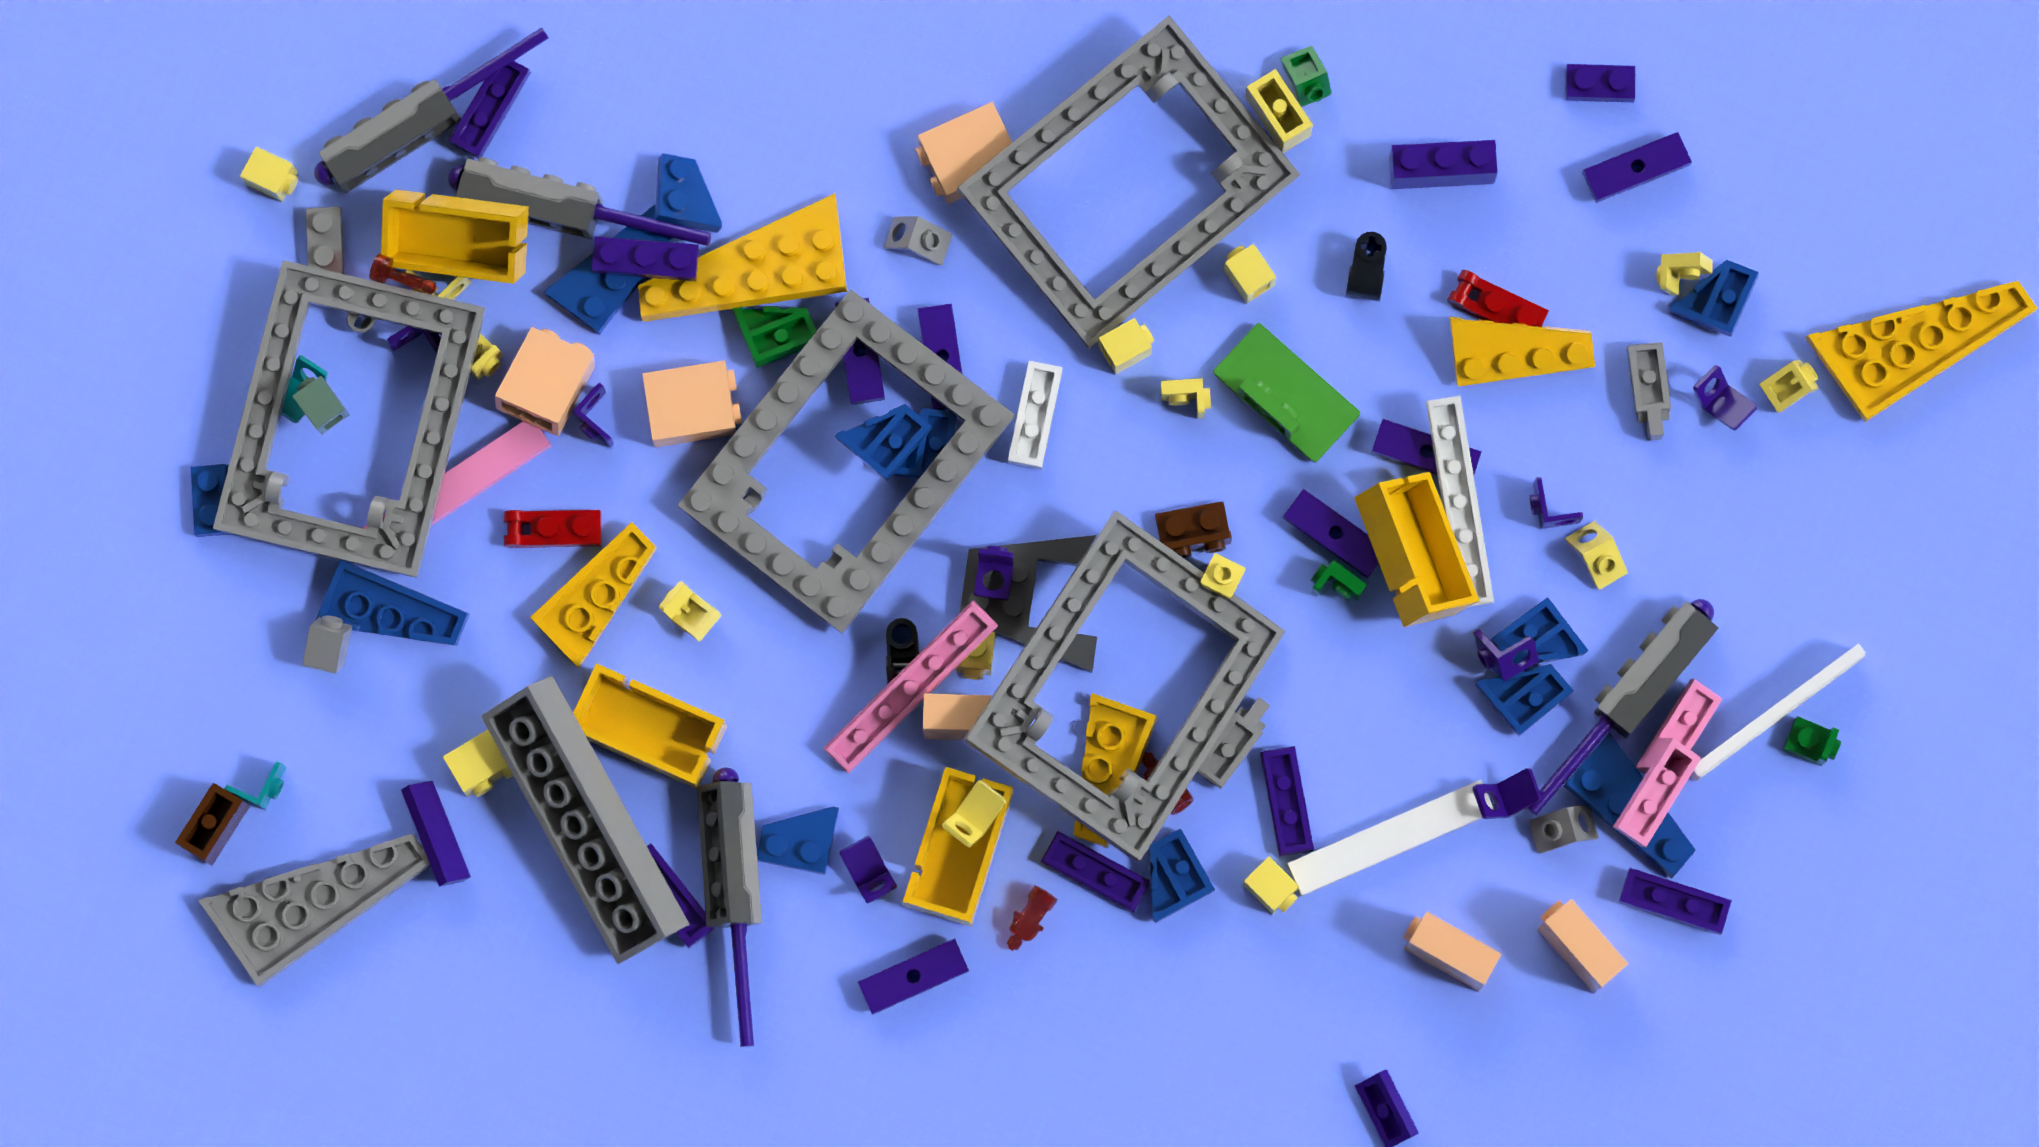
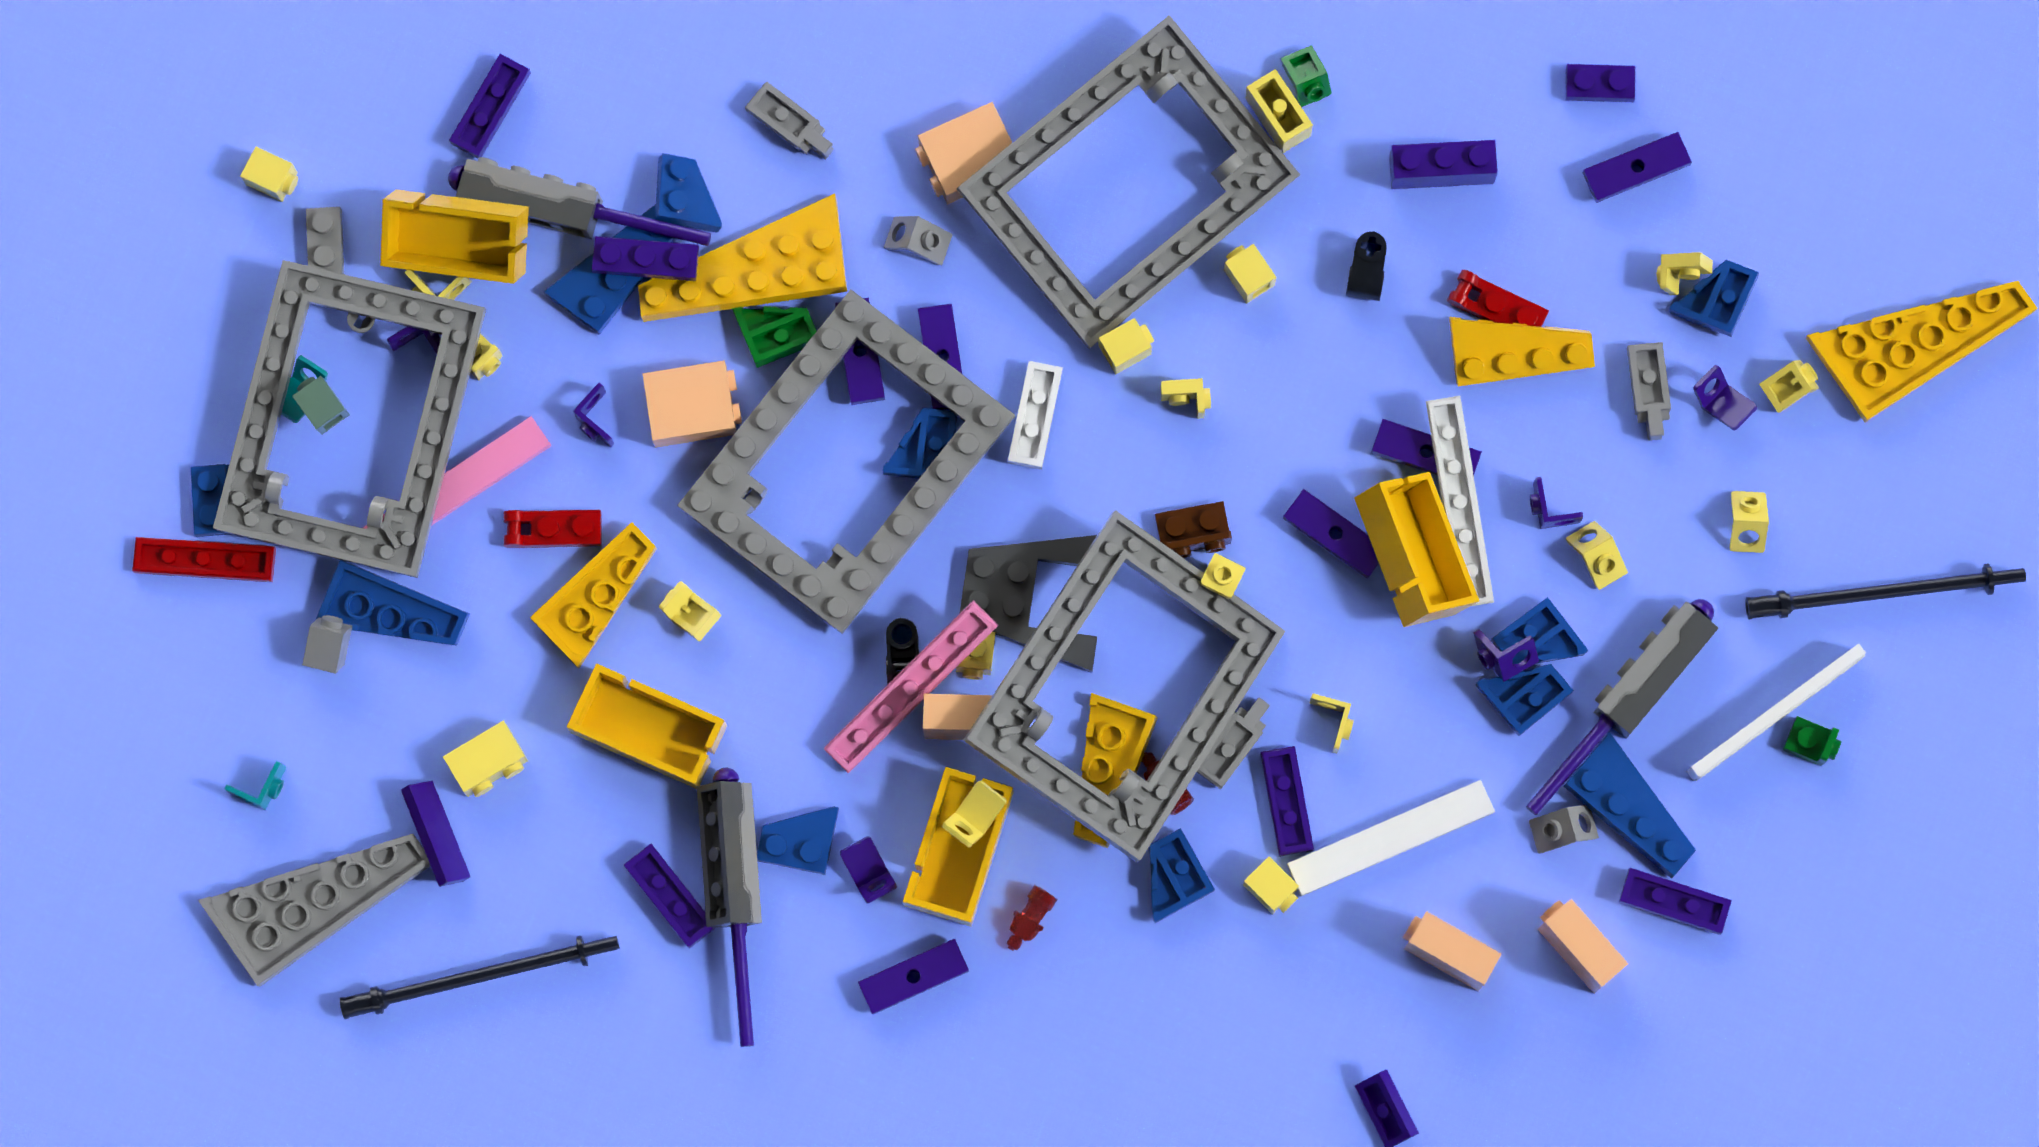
reddish brown brick [175,783,250,866] -> none
piece [314,27,549,194] -> none
clear red piece [369,253,437,295] -> none
light grey brick [481,676,689,965] -> none
light nougat brick [495,326,595,437] -> none
blue wing [835,404,932,481] -> none
dark purple bracket [974,546,1014,600] -> none
dark purple tile [1040,831,1150,913] -> none
bright green bracket [1213,323,1360,463] -> none
green bracket [1310,560,1367,601] -> none
dark purple bracket [1472,768,1542,819] -> none
bright pink bracket [1613,679,1723,847] -> none
none -> red tile [132,537,276,583]
none -> black bar [339,935,620,1020]
none -> light grey hinge [745,81,834,160]
none -> light yellow bracket [1309,693,1354,754]
none -> light yellow bracket [1729,491,1769,553]
none -> black bar [1745,563,2026,620]

